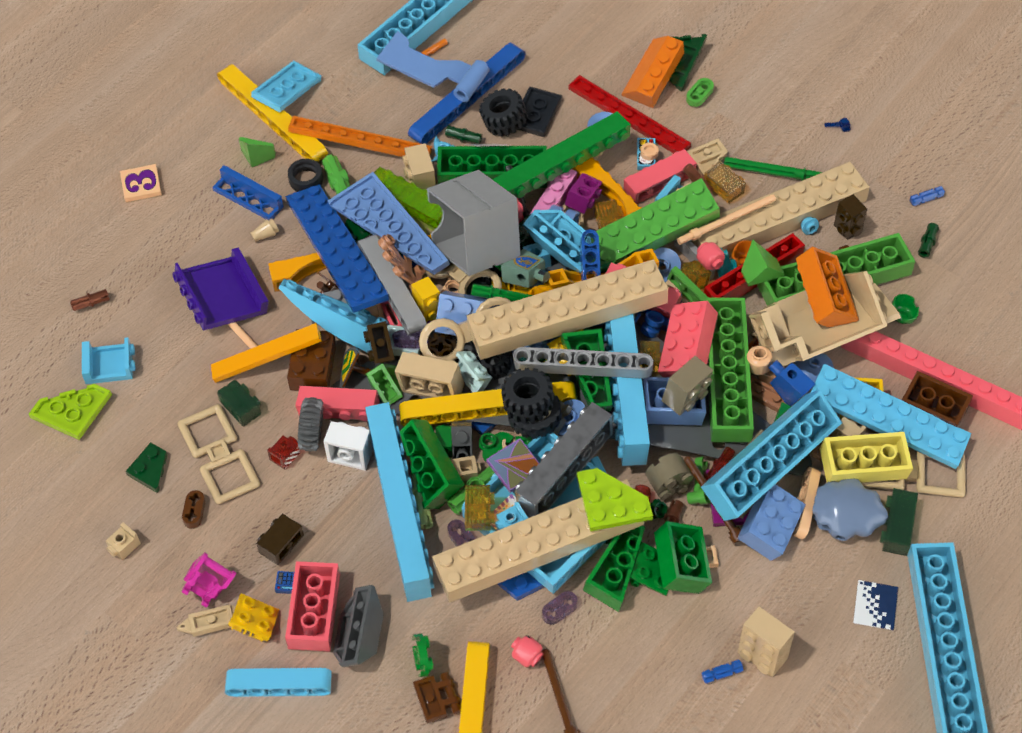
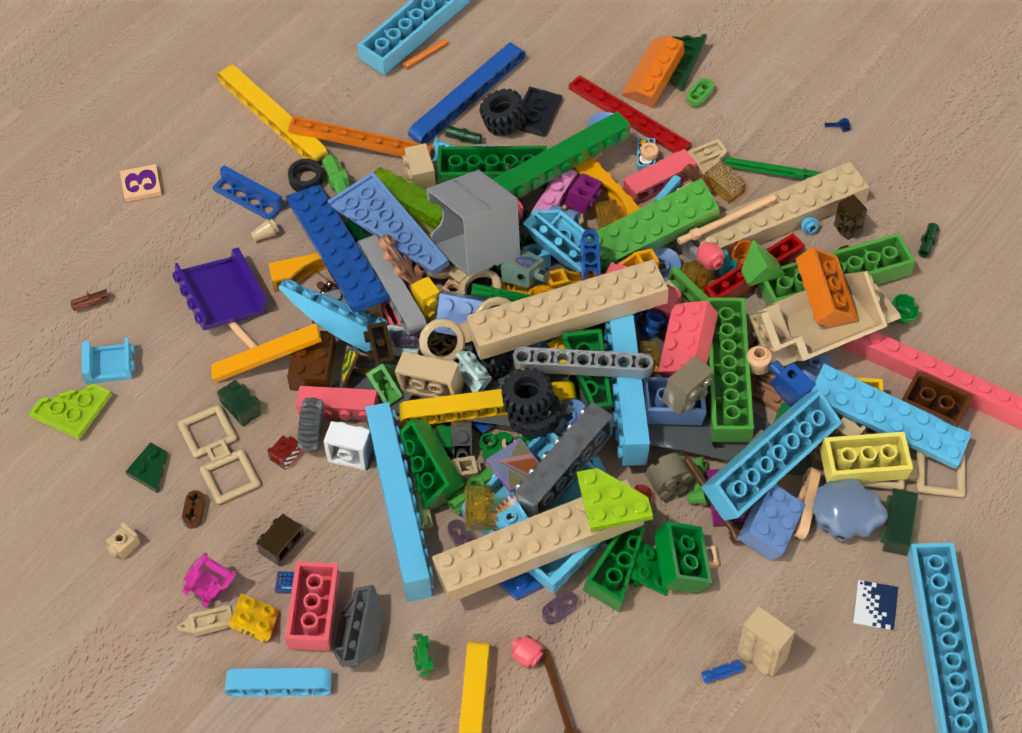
bright green slope [239,137,276,168] -> none
medium azure tile [251,60,321,113] -> none
medium blue door [376,31,489,102] -> none
reddish brown plate [413,672,461,724] -> none
dark green plate [650,499,668,519] -> none
copper axle [663,500,684,524] -> none
clear red axle [705,447,735,481] -> none
blue axle [909,186,945,206] -> none

